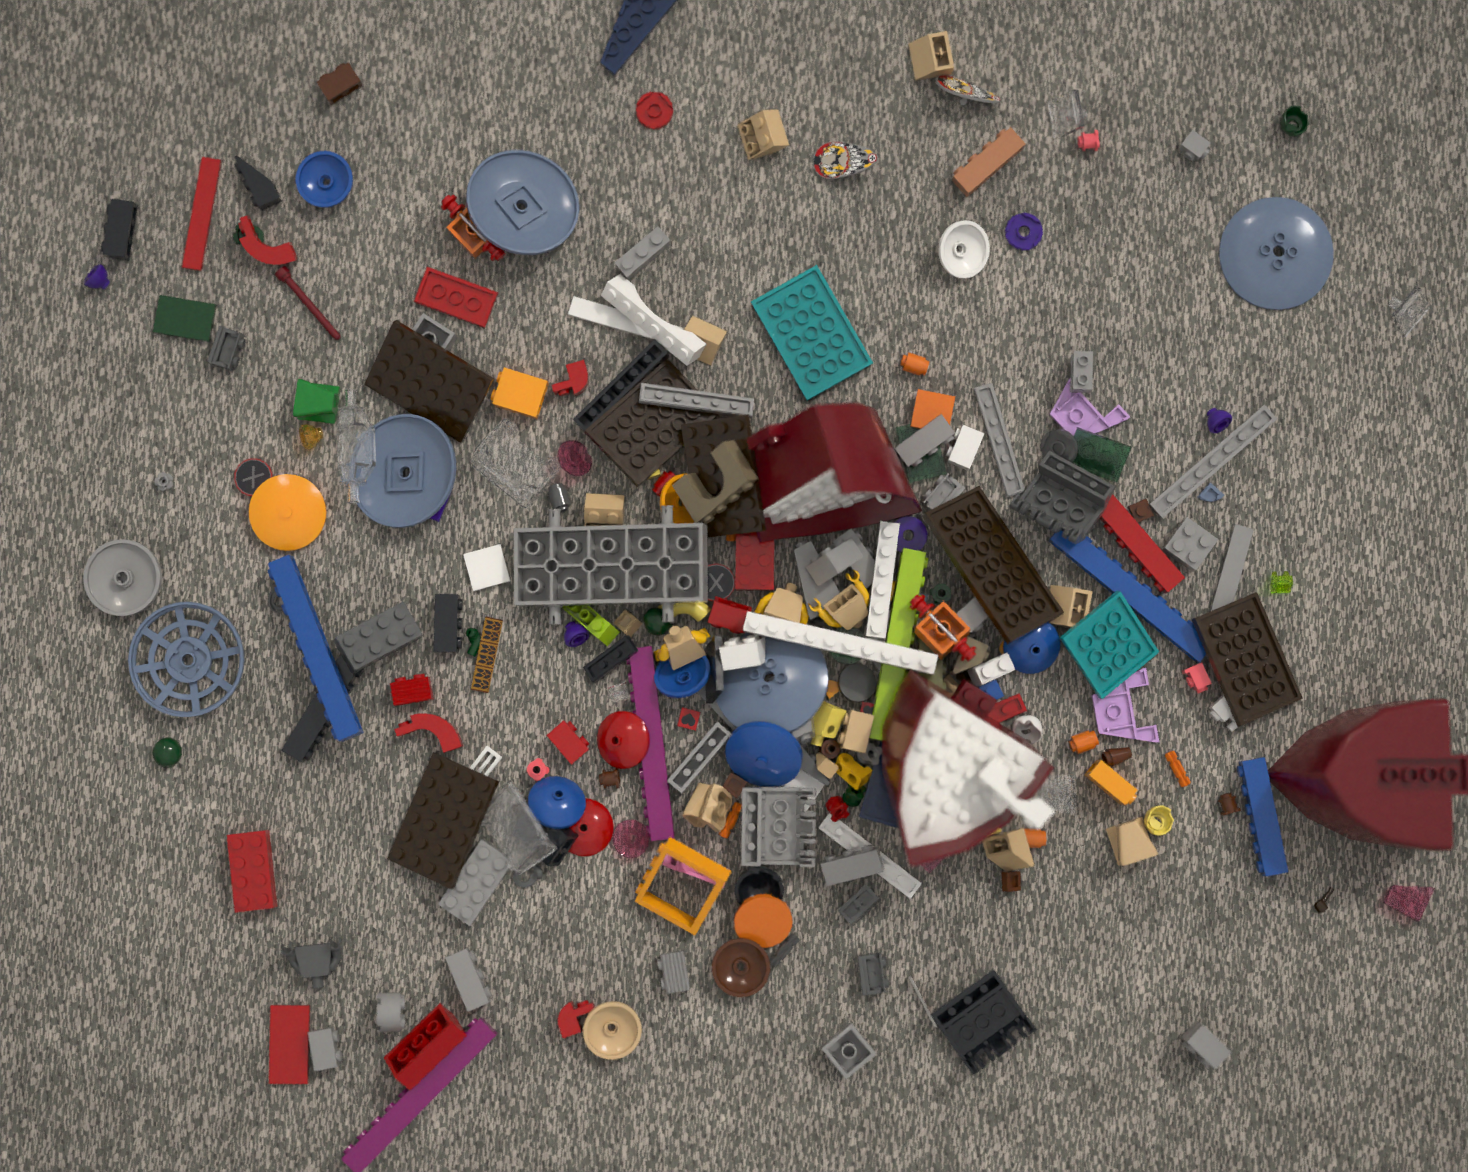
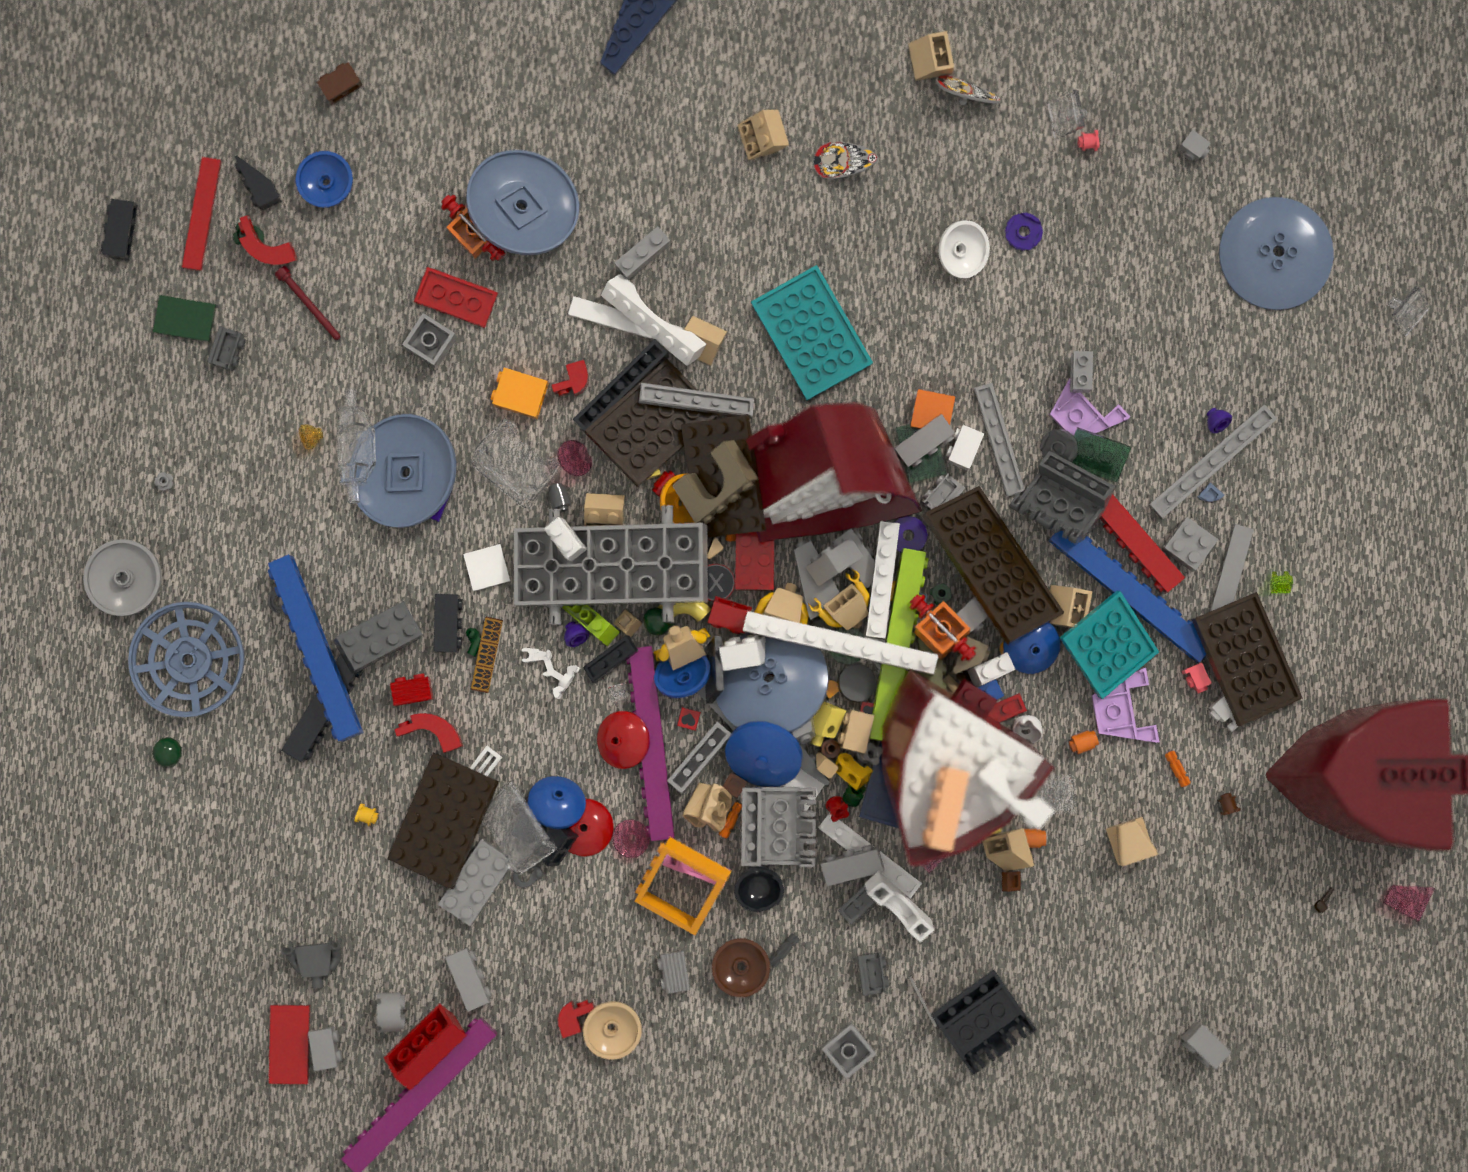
dark purple brick [84,264,110,290] -> none
red brick [227,830,278,913] -> none
black tile [234,459,273,496] -> none
light orange dish [249,474,327,551] -> none
green piece [293,379,340,424] -> none
dark brown plate [364,320,494,443] -> none
coral brick [526,758,550,781] -> none
red brick [546,720,590,765] -> none
reddish brown brick [599,768,621,789] -> none
red tile [636,92,673,130] -> none
orange tile [734,894,792,948] -> none
orange brick [900,352,930,376] -> none
nougat brick [952,127,1026,197] -> none
light orange brick [1084,760,1137,805] -> none
reddish brown cone [1102,747,1132,768] -> none
reddish brown plate [1128,499,1154,523] -> none
light yellow hair [1144,805,1174,836] -> none
blue brick [1237,757,1288,877] -> none
dark green hair [1280,106,1309,137] -> none
none -> yellow brick [354,803,379,827]
none -> white piece [522,648,580,699]
none -> white brick [544,517,587,561]
none -> tan slope [707,537,724,560]
none -> white arch [864,871,934,942]
none -> light nougat brick [922,765,970,851]

